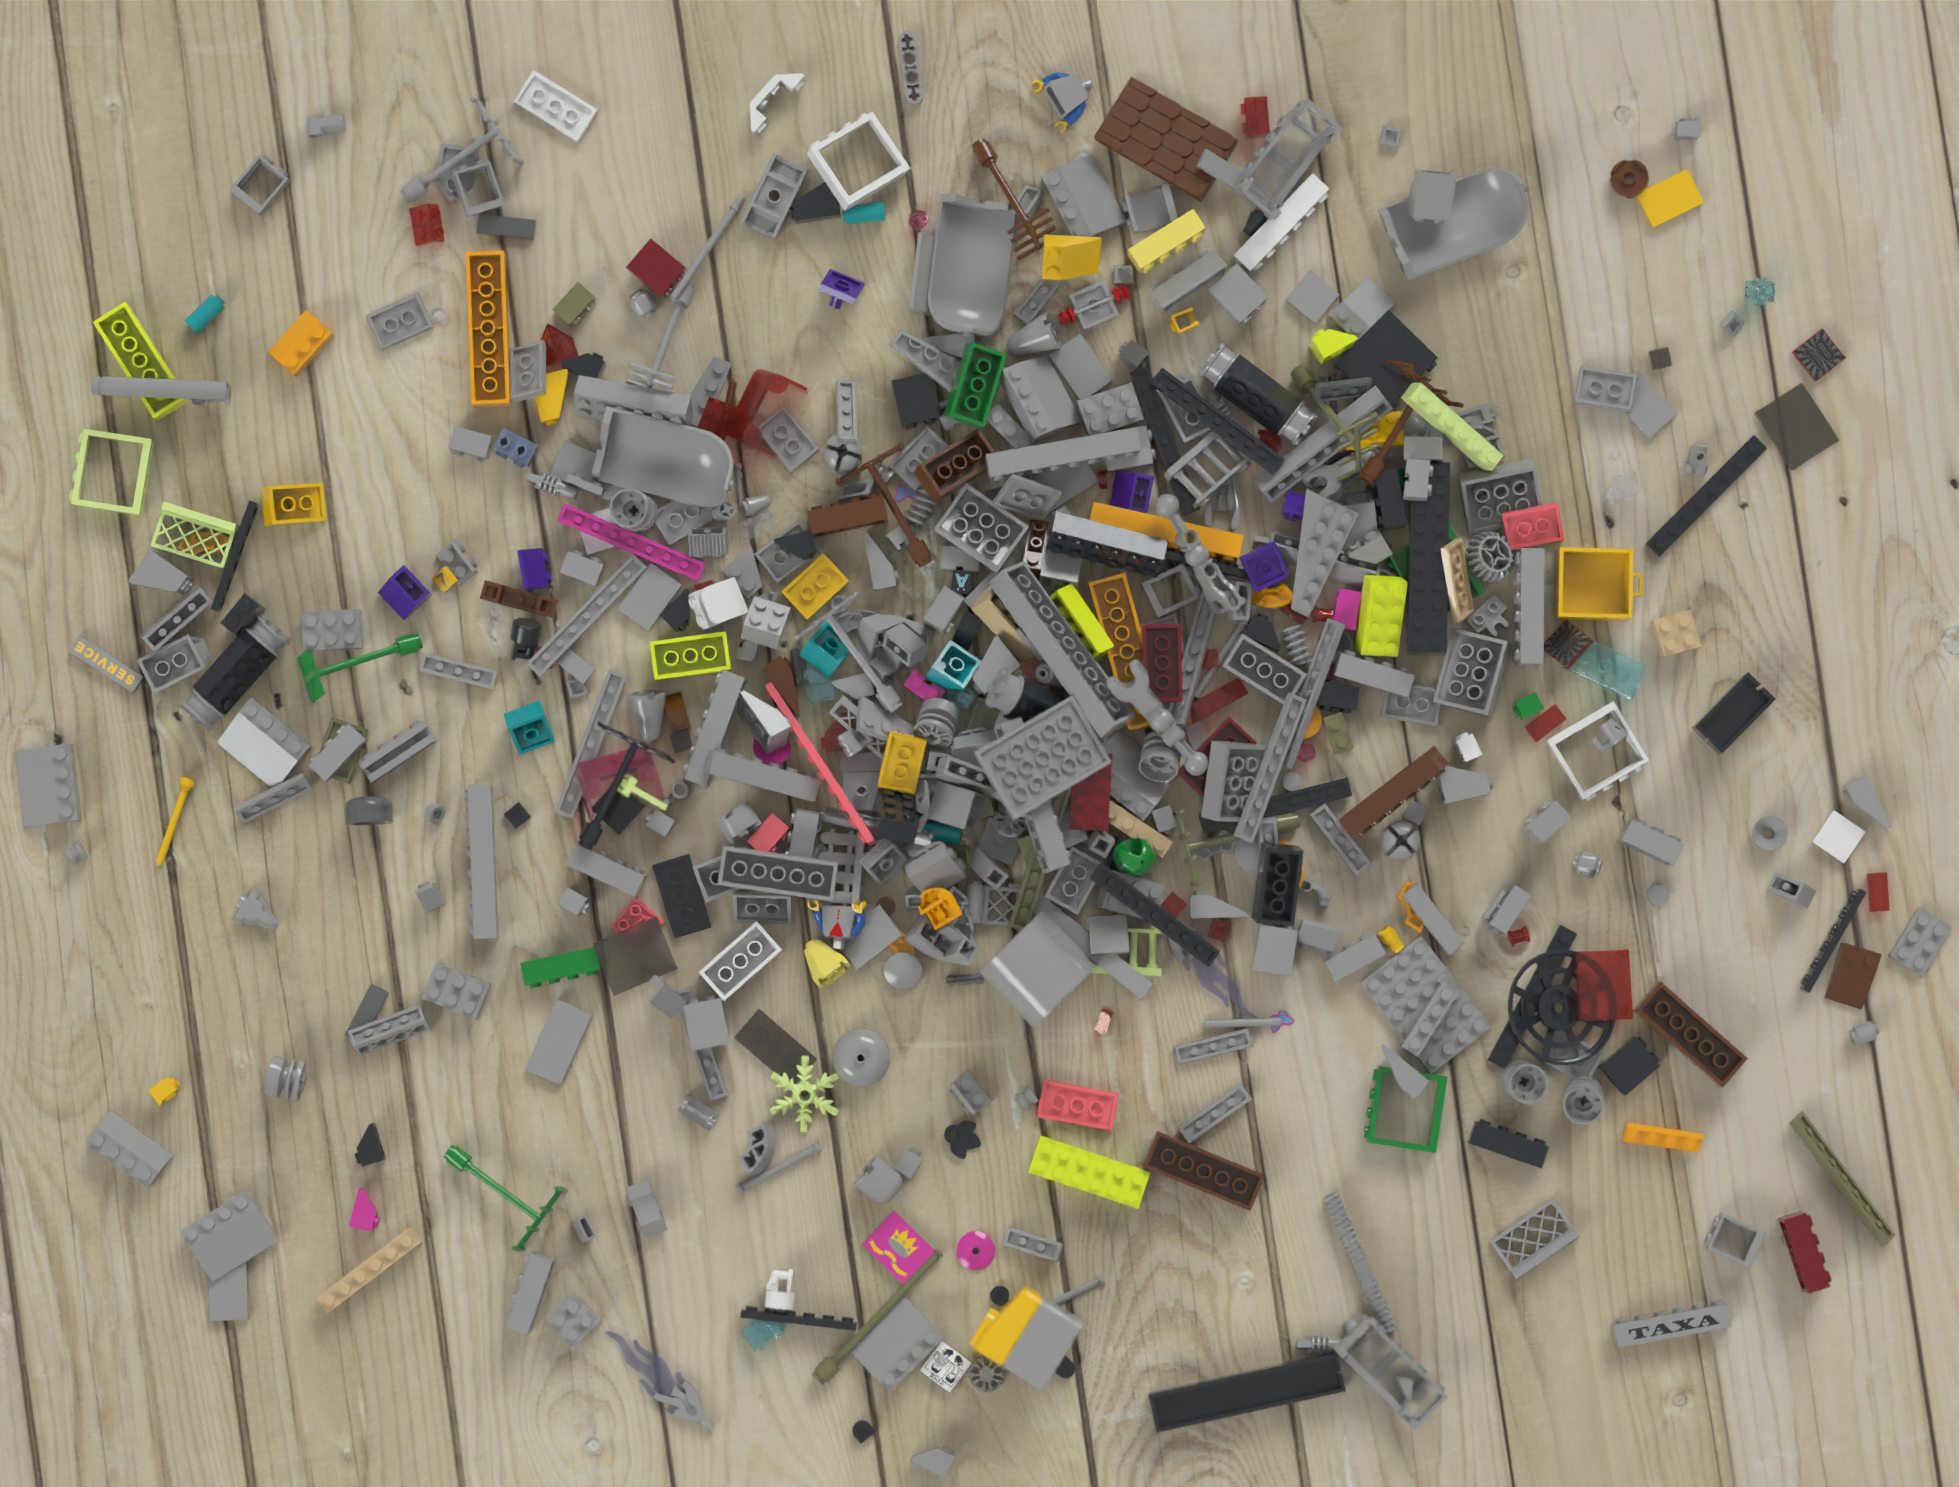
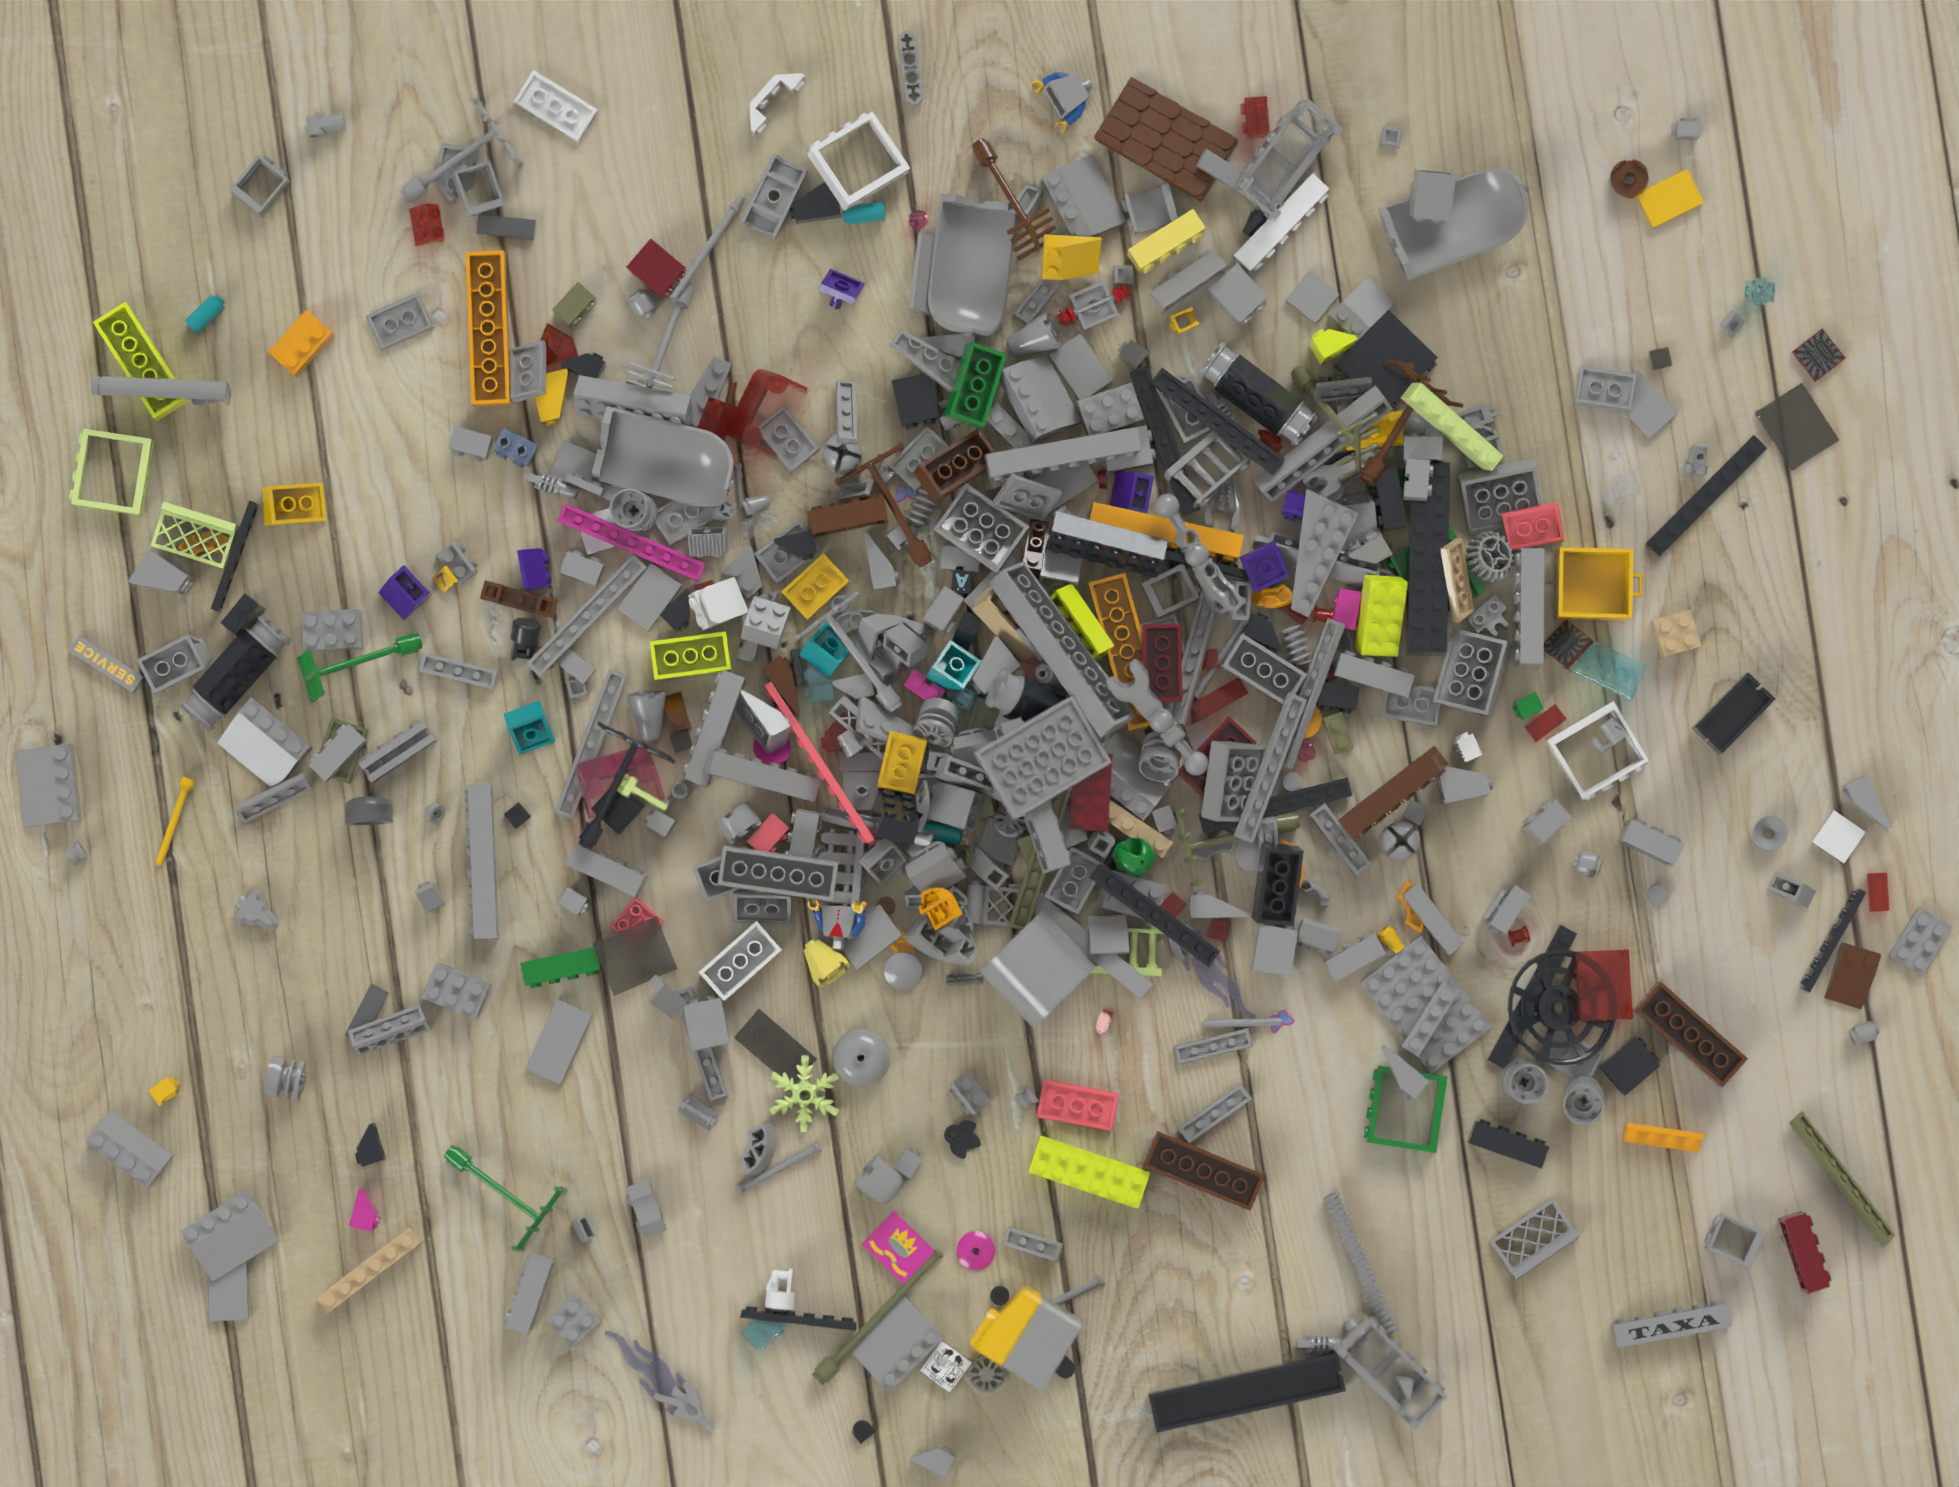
light grey brick [140,584,213,652] -> none
black tile [652,854,711,939] -> none

